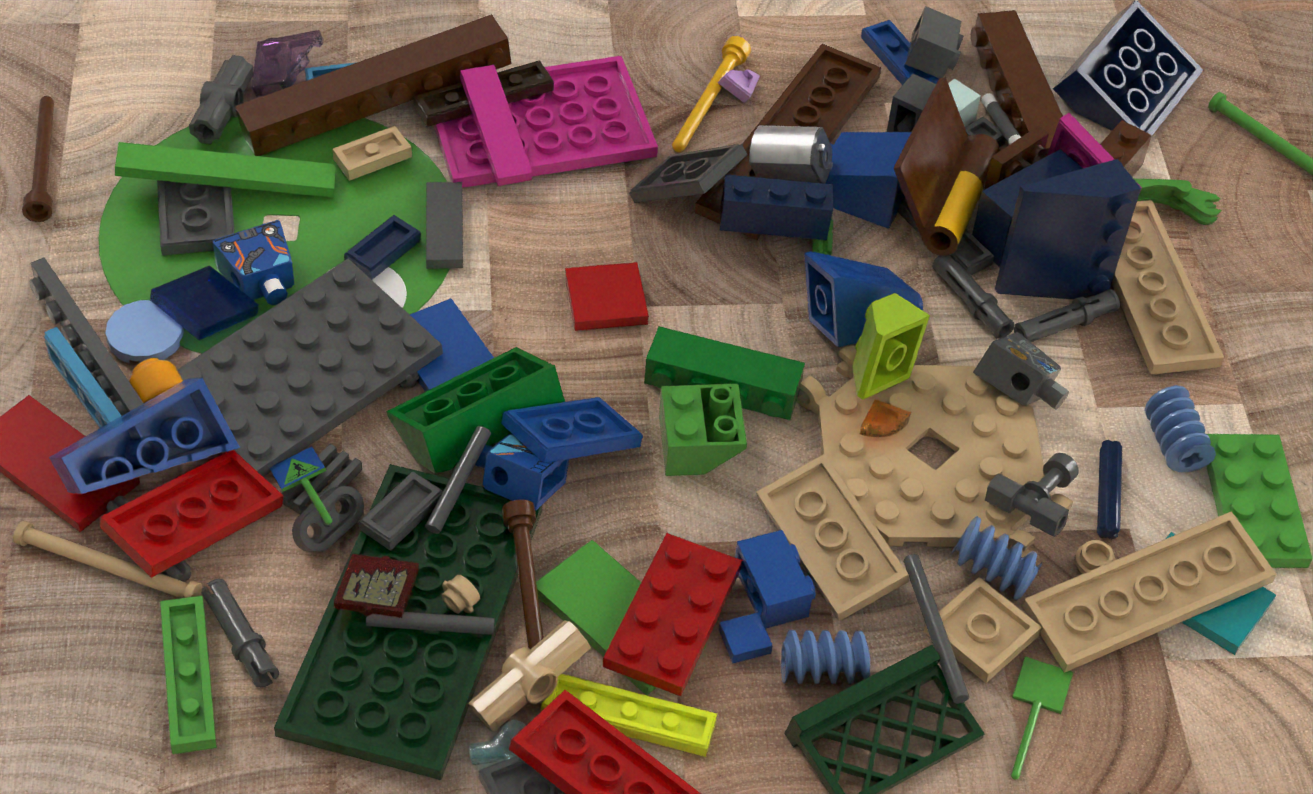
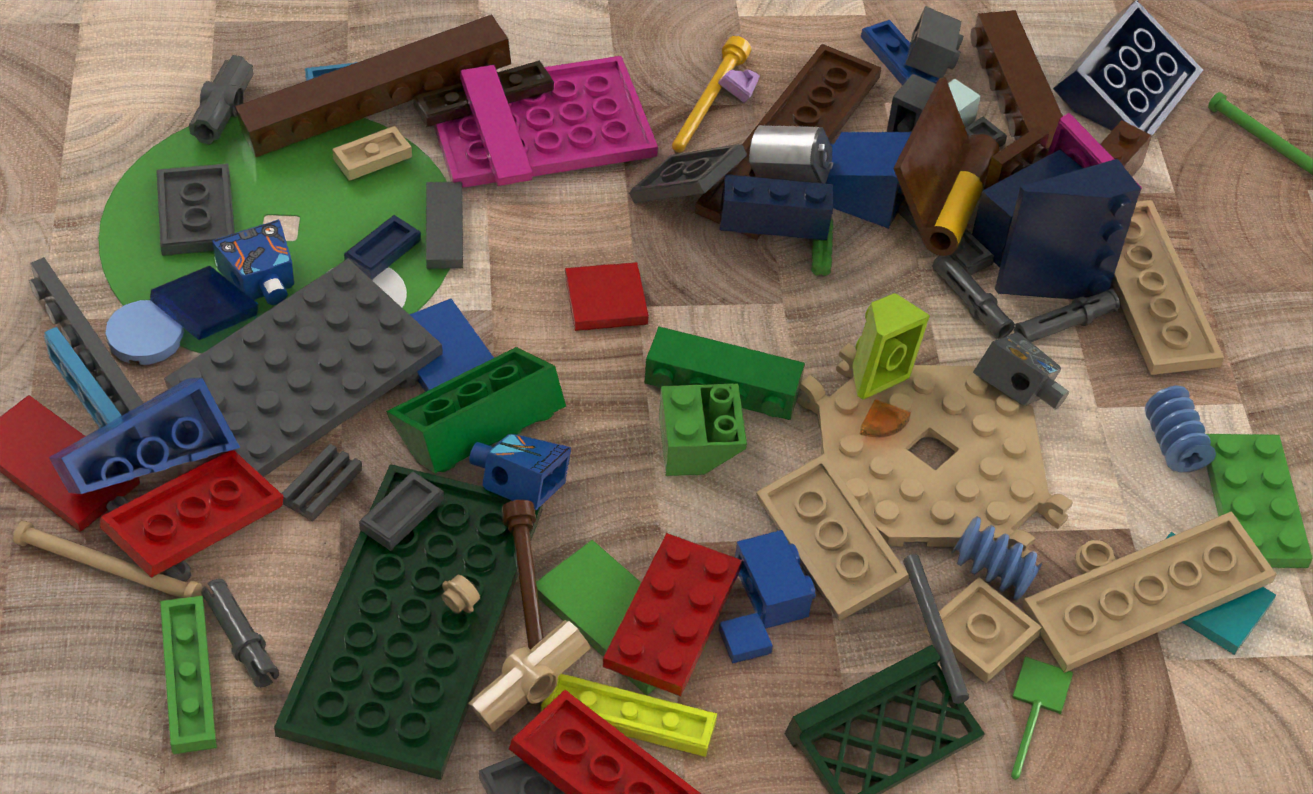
reddish brown piece [22,96,54,222] -> none
bright green tile [115,142,336,198] -> none
light orange head [129,358,183,403] -> none
clear purple wing [252,30,324,97] -> none
piece [270,446,332,525] -> none
dark grey plate [292,486,364,552] -> none
piece [334,554,419,618] -> none
dark grey bar [366,609,495,635] -> none
dark grey bar [425,426,491,534] -> none
clear light blue arm [469,720,526,765] -> none
blue tile [501,397,643,463] -> none
medium blue piece [781,630,870,684] -> none
blue slope [804,251,923,347] -> none
dark grey bar [981,93,1021,145] -> none
dark grey bar [985,453,1079,537] -> none
dark blue axle [1097,439,1122,540] -> none
bright green arm [1133,178,1222,225] -> none

